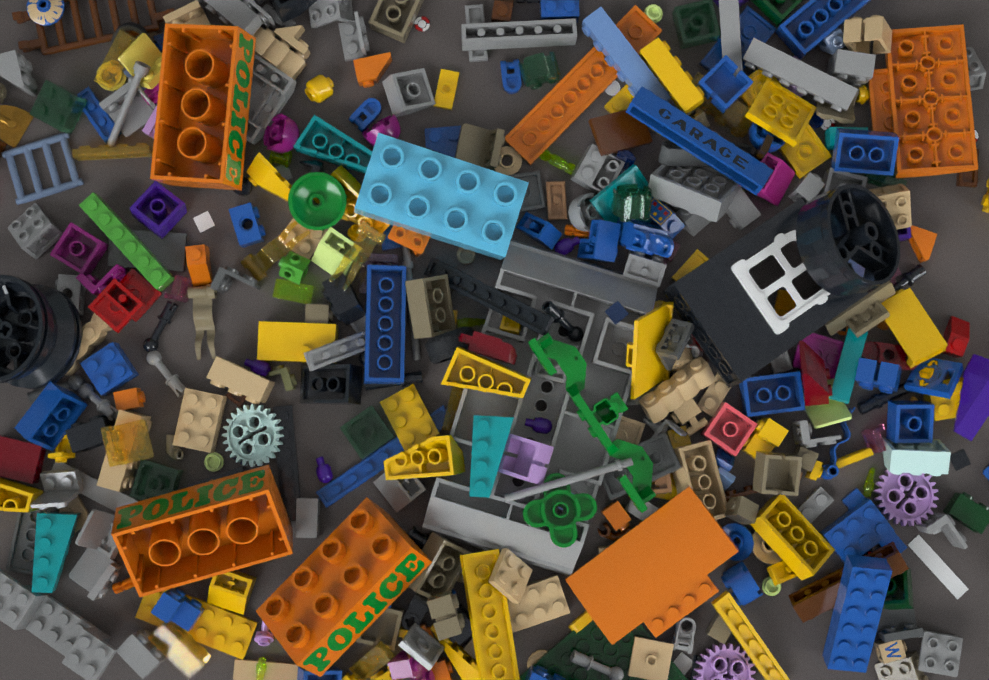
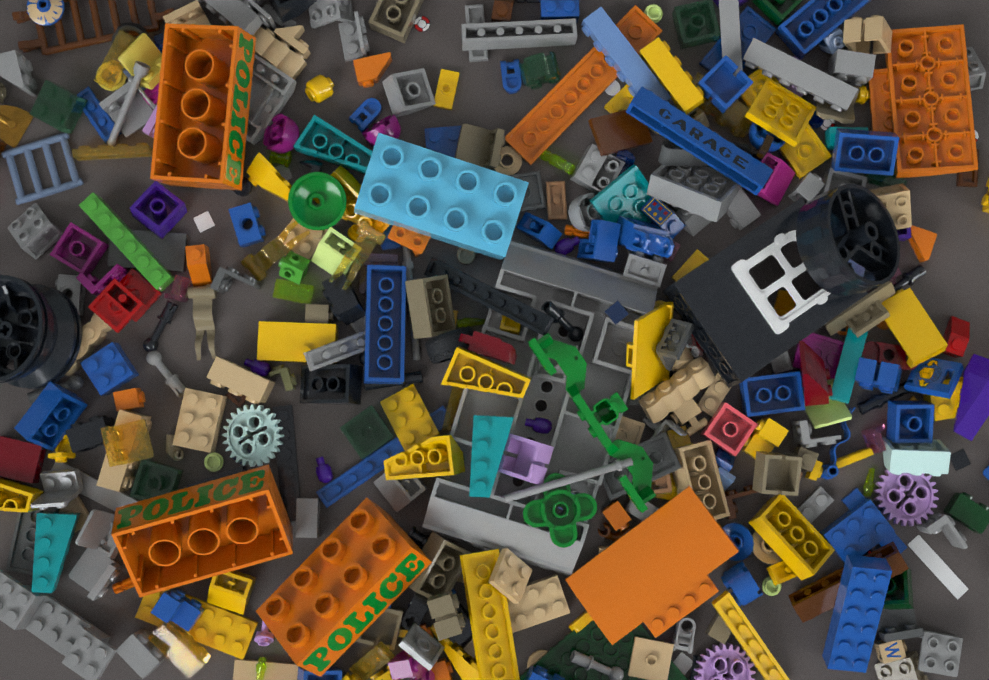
light grey pin [78,383,119,421] -> none
clear green brick [612,184,652,222] -> none
dark tan brick [725,496,759,525] -> none

